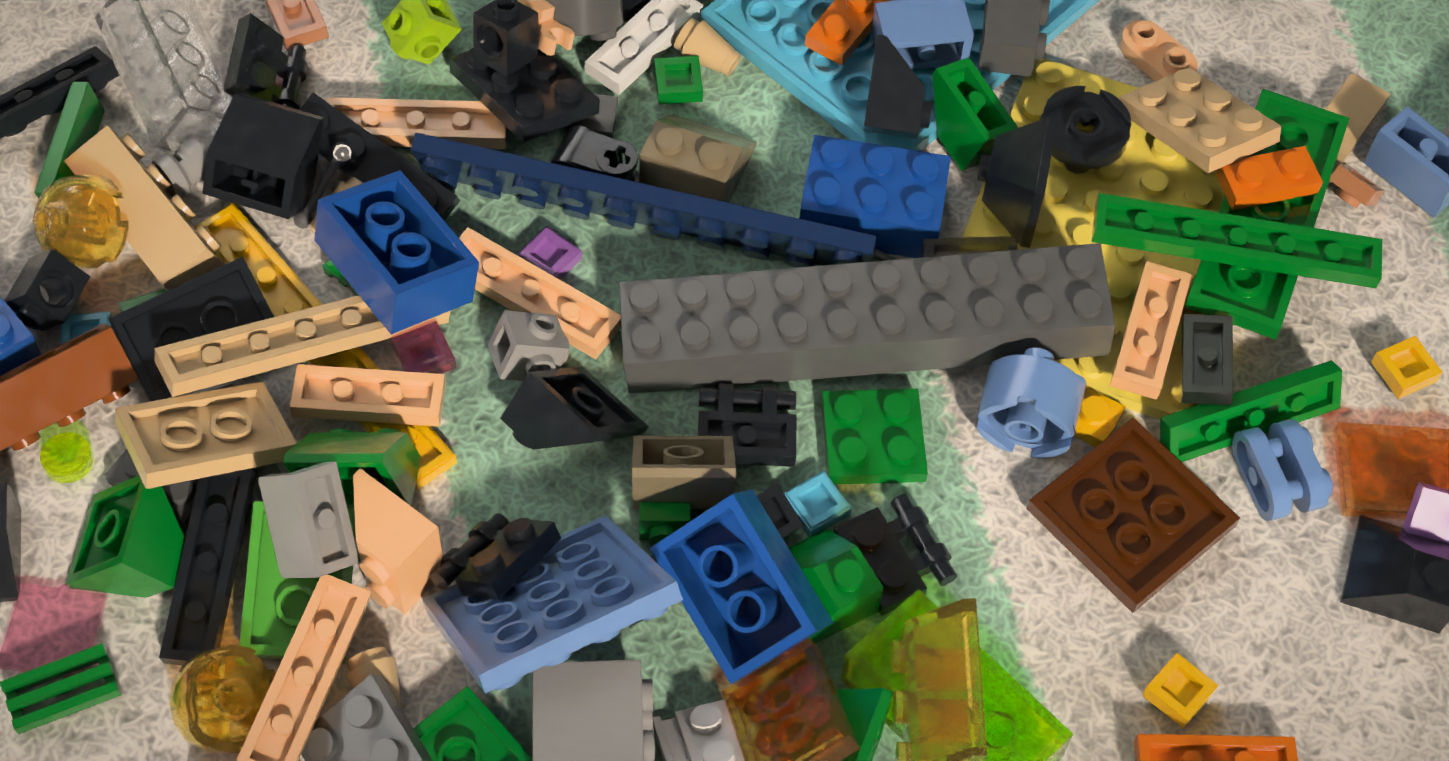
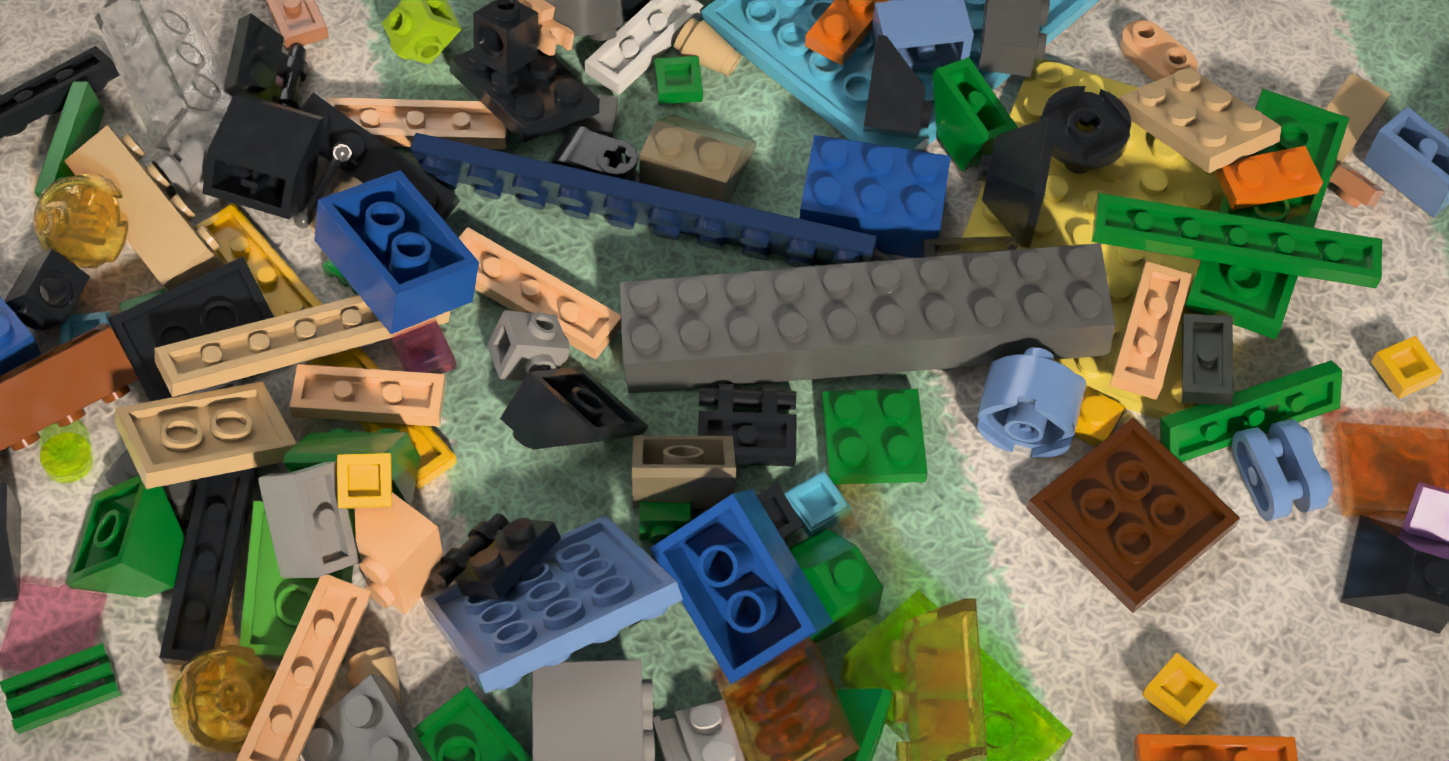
medium lavender tile [517,226,582,280] -> none
black plate [833,493,957,616] -> none
none -> yellow plate [337,453,392,509]

